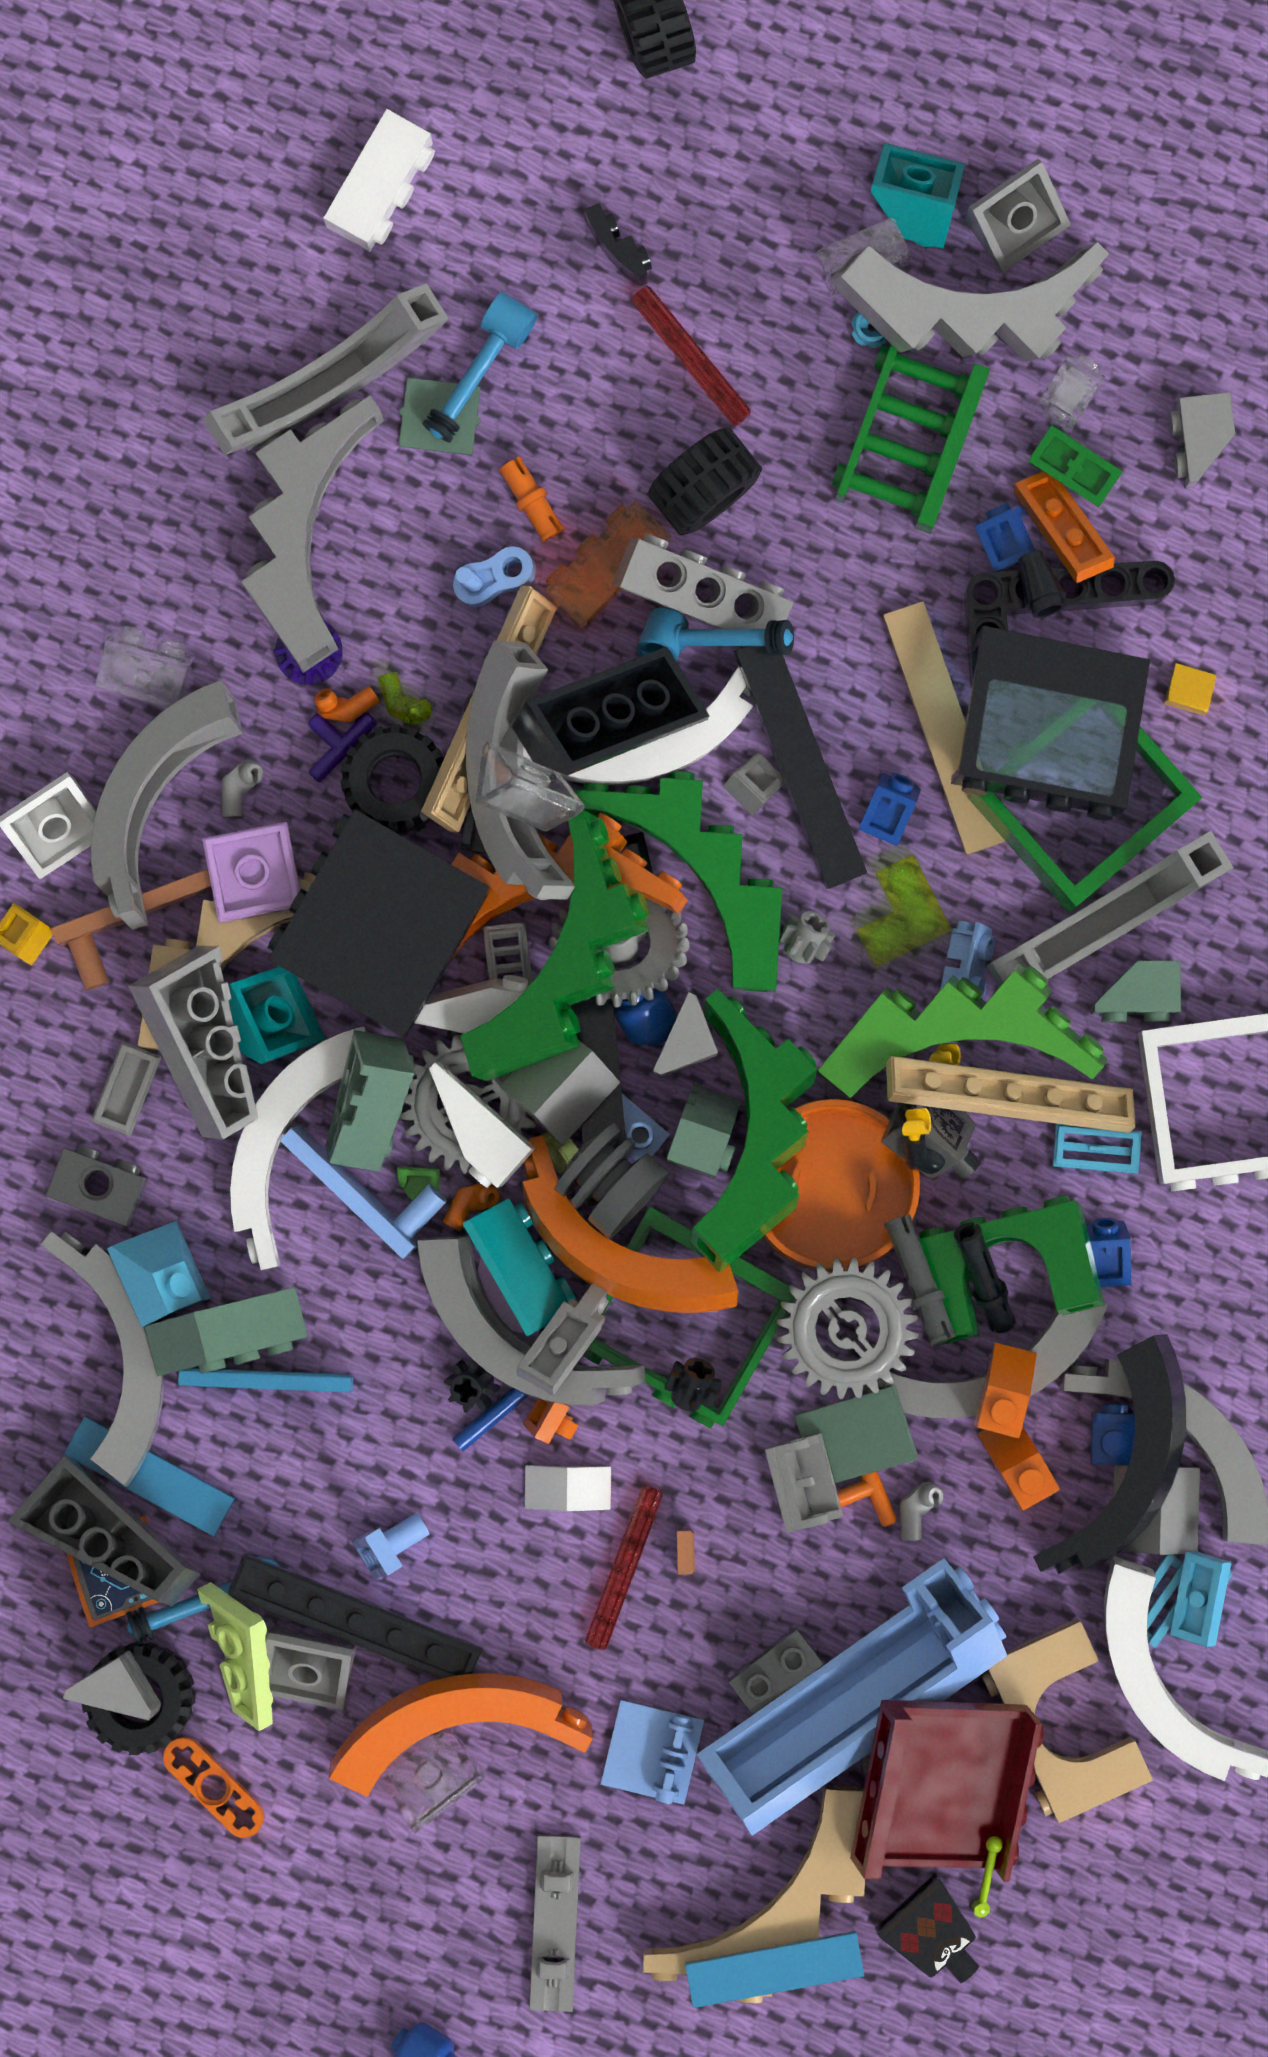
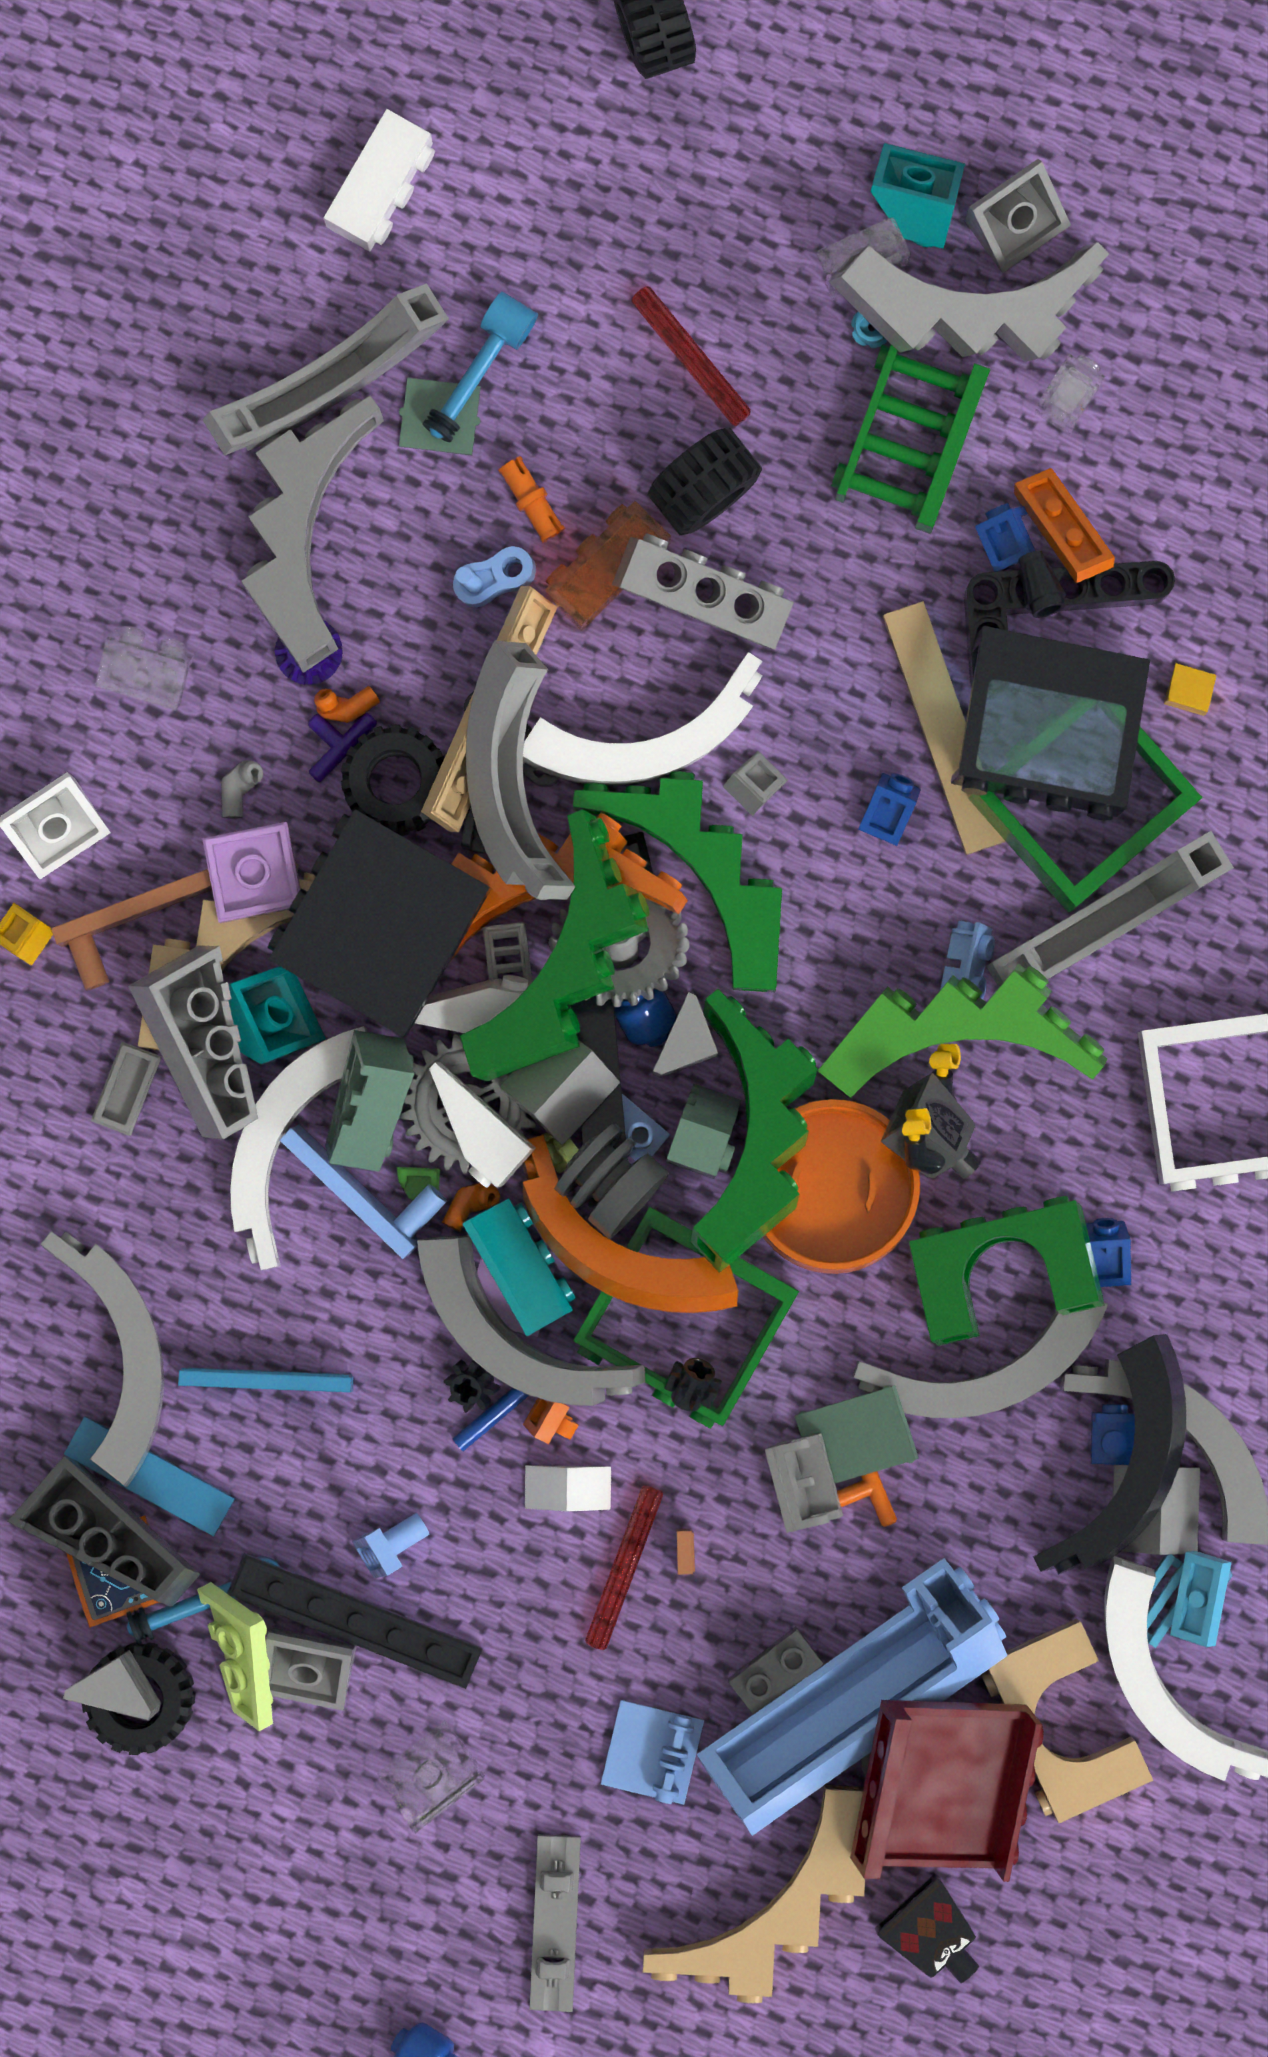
dark grey brick [46,1143,148,1227] -> none
light grey arch [91,680,243,930] -> none
medium azure slope [107,1221,211,1327] -> none
sand green wedge [144,1287,308,1377] -> none
orange beam [163,1736,265,1838] -> none
orange arch [329,1673,593,1797] -> none
clear neon green arm [378,672,432,725] -> none
clear slope [475,741,585,832] -> none
black slope [511,647,710,776] -> none
light grey hinge [516,1283,609,1396] -> none
black slope [584,203,652,286] -> none
dark azure piece [636,608,794,662] -> none
dark azure tile [685,1931,864,2008] -> none
black tile [733,646,867,889] -> none
light grey gear [777,1257,919,1399] -> none
light grey gear [779,911,835,964] -> none
clear neon green plate [856,854,952,968] -> none
dark grey pin [884,1214,957,1345] -> none
tan tile [886,1056,1135,1133] -> none
light grey arm [900,1482,943,1541] -> none
black pin [954,1222,1016,1333] -> none
lime hinge [971,1836,1003,1918] -> none
orange slope [973,1342,1037,1439] -> none
orange slope [977,1426,1060,1511] -> none
green hinge [1028,425,1123,507] -> none
medium azure tile [1052,1124,1142,1174] -> none
sand green slope [1091,961,1181,1023] -> none
light grey slope [1169,392,1235,489] -> none

